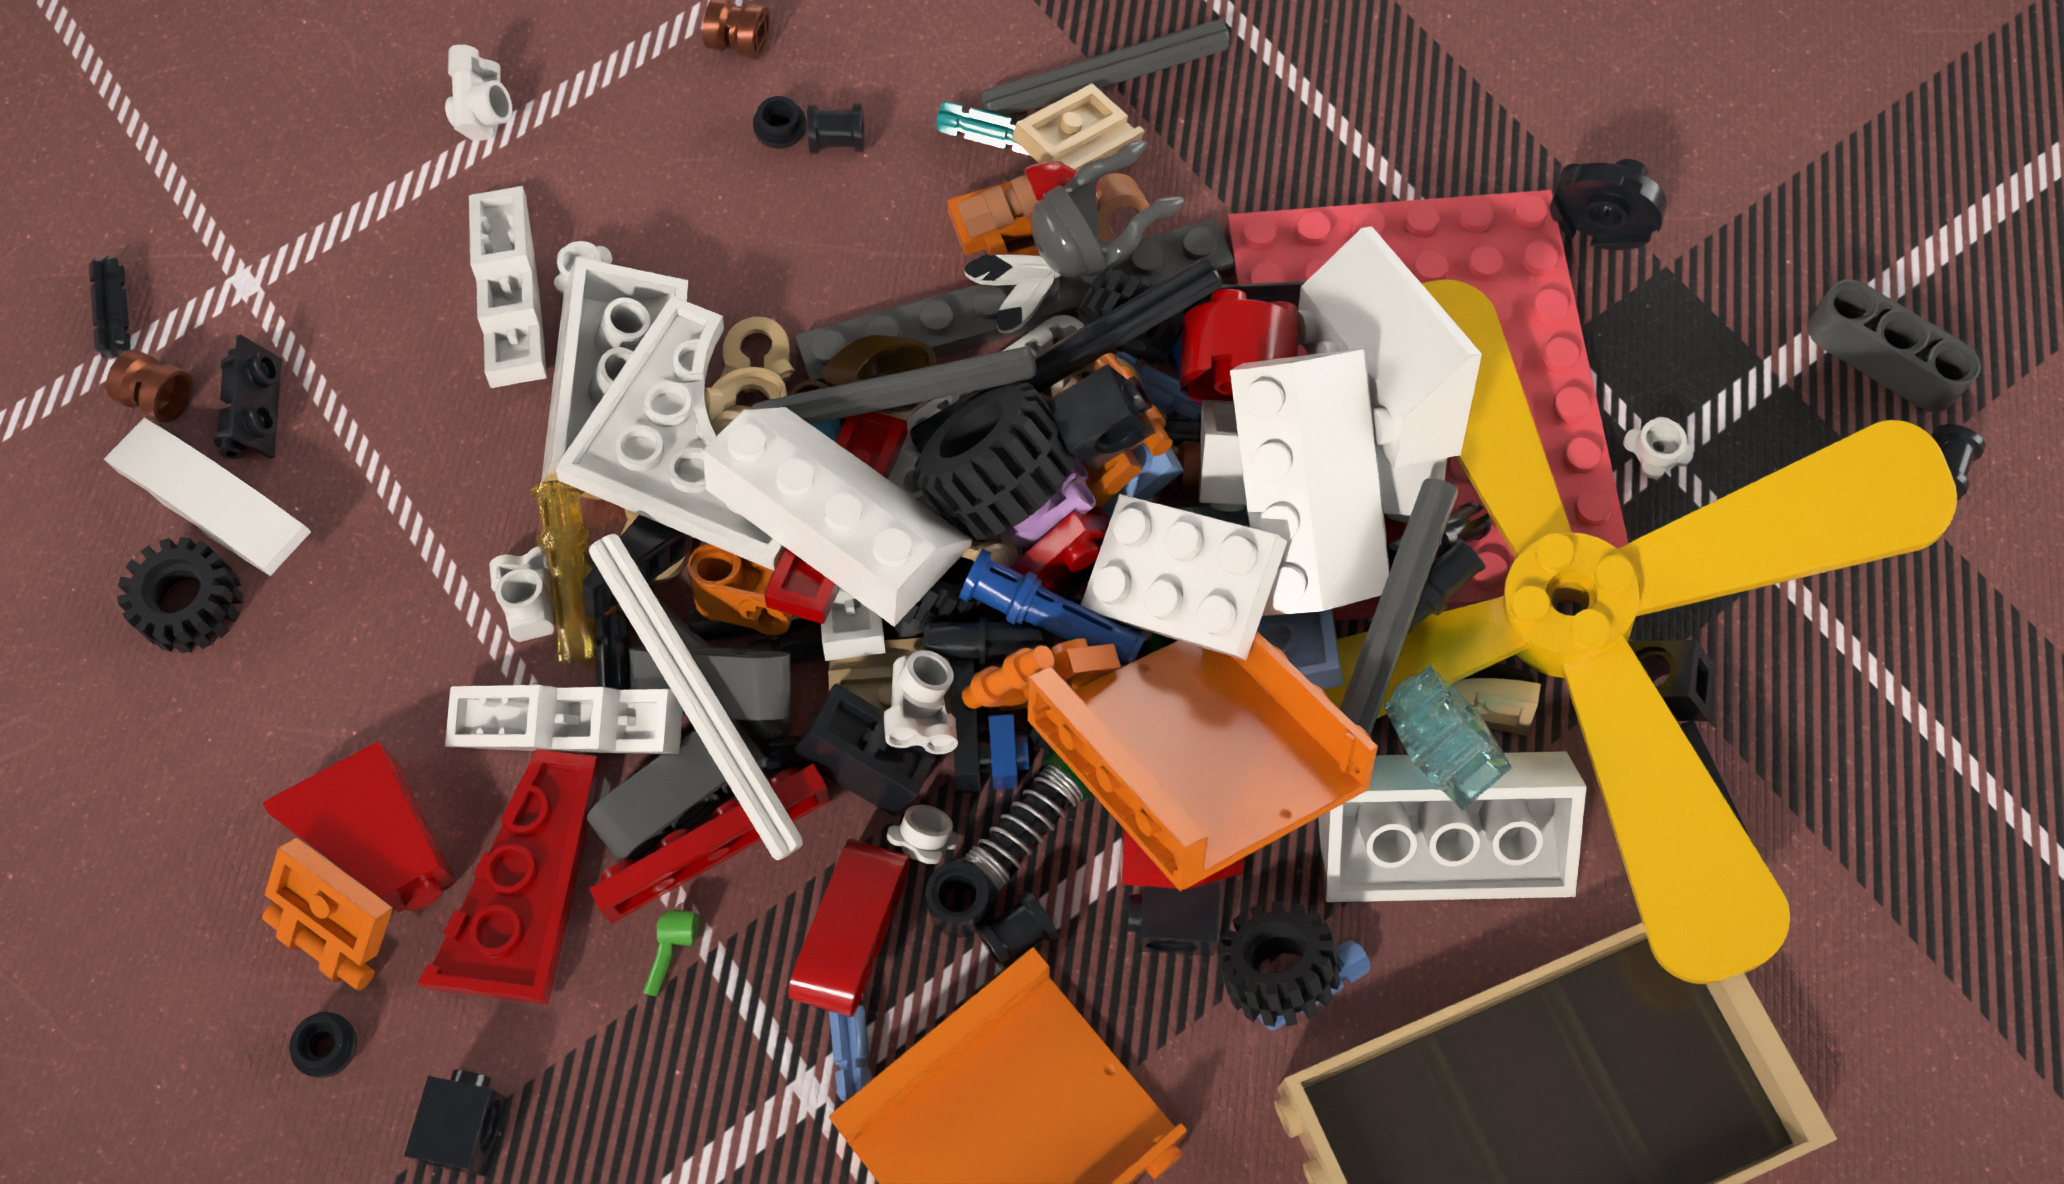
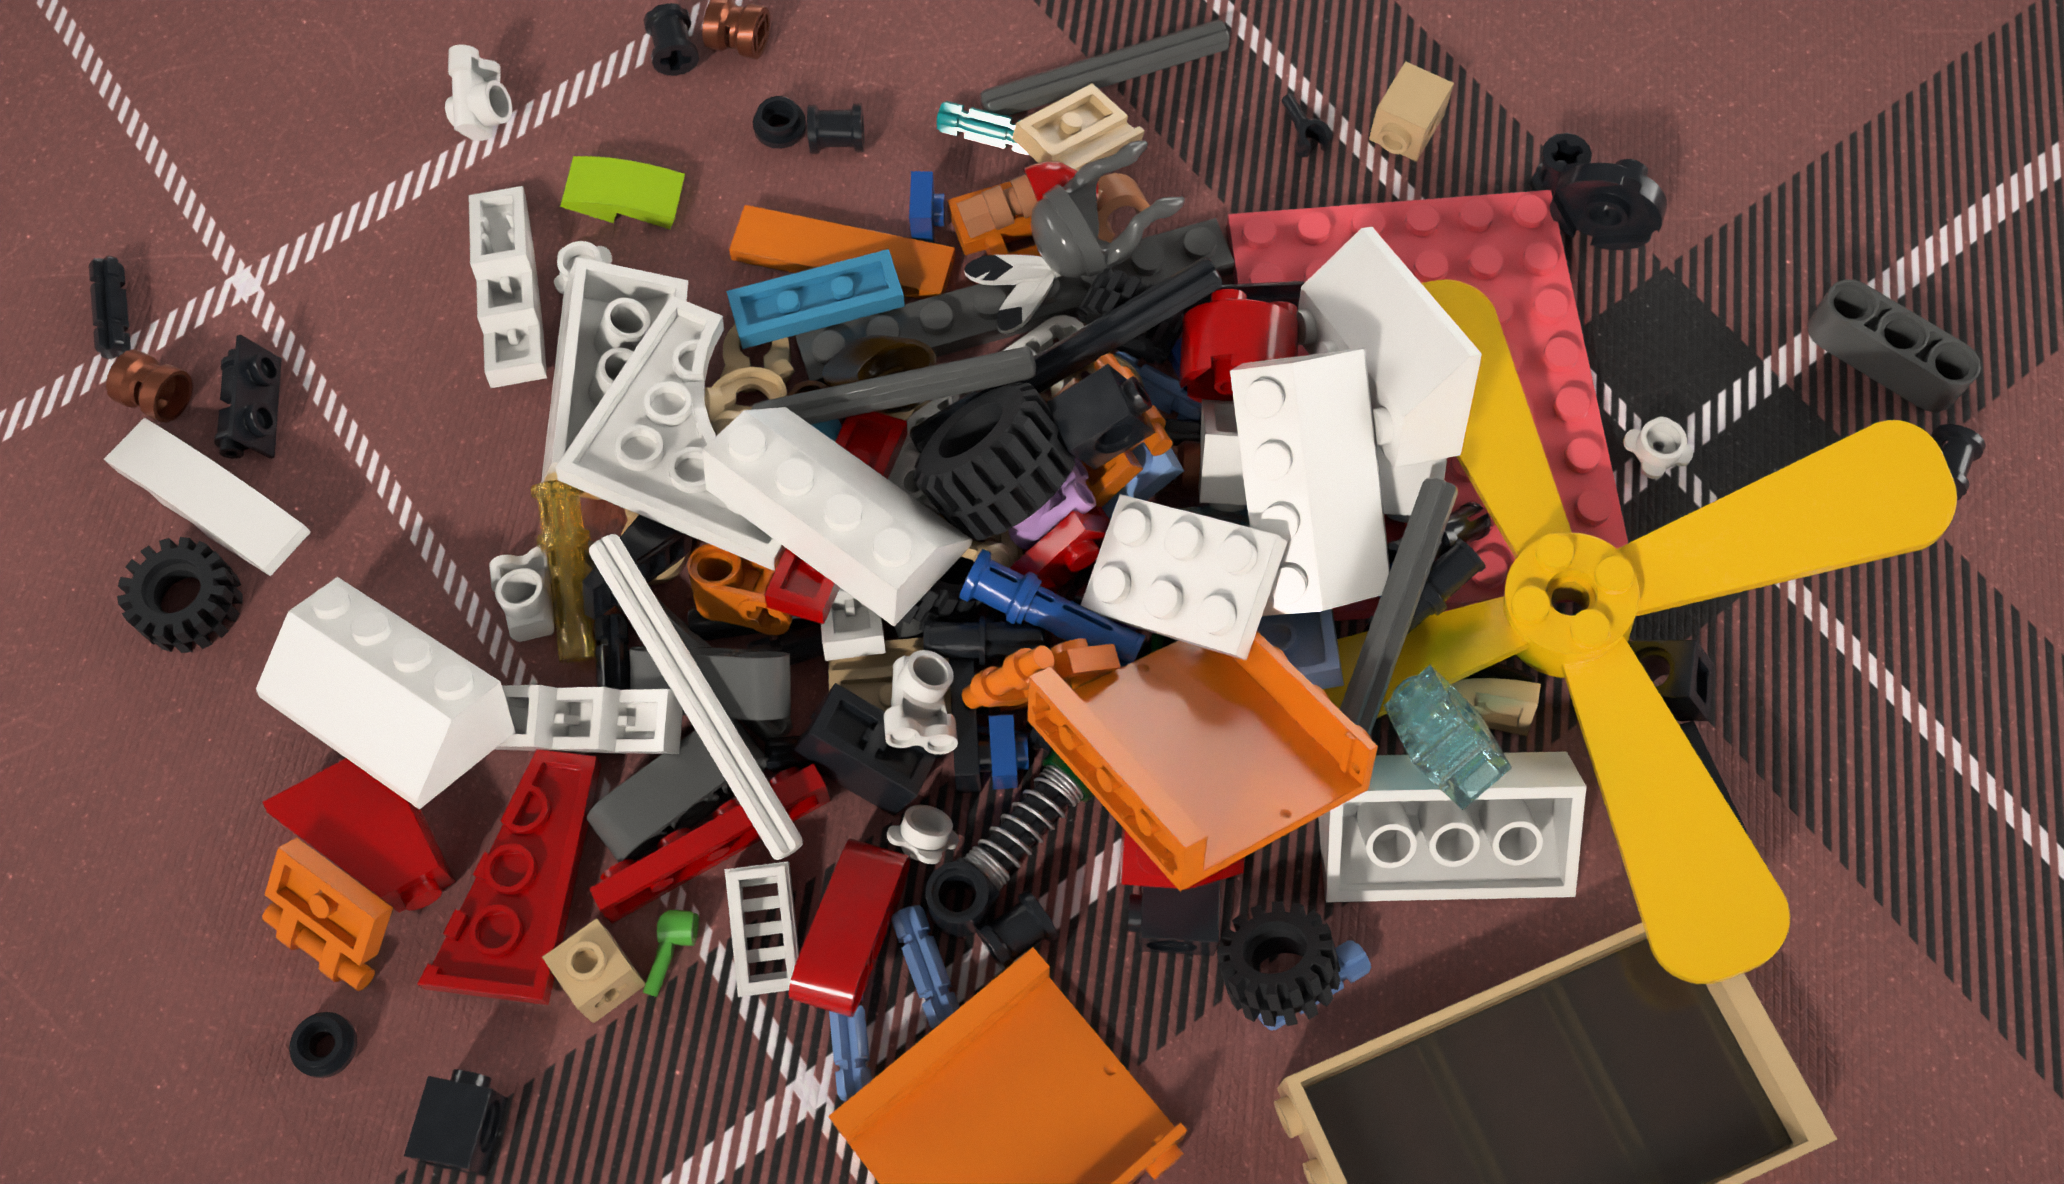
none -> white slope [256,577,515,810]
none -> tan brick [542,918,646,1024]
none -> lime slope [560,156,685,229]
none -> black bush [643,3,699,76]
none -> white slope [725,862,799,997]
none -> dark azure plate [726,249,905,349]
none -> orange tile [729,205,956,300]
none -> medium blue axle [891,905,960,1029]
none -> blue plate [909,171,945,243]
none -> black hand [1281,94,1331,157]
none -> tan brick [1369,61,1454,162]
none -> black bush [1530,133,1592,197]

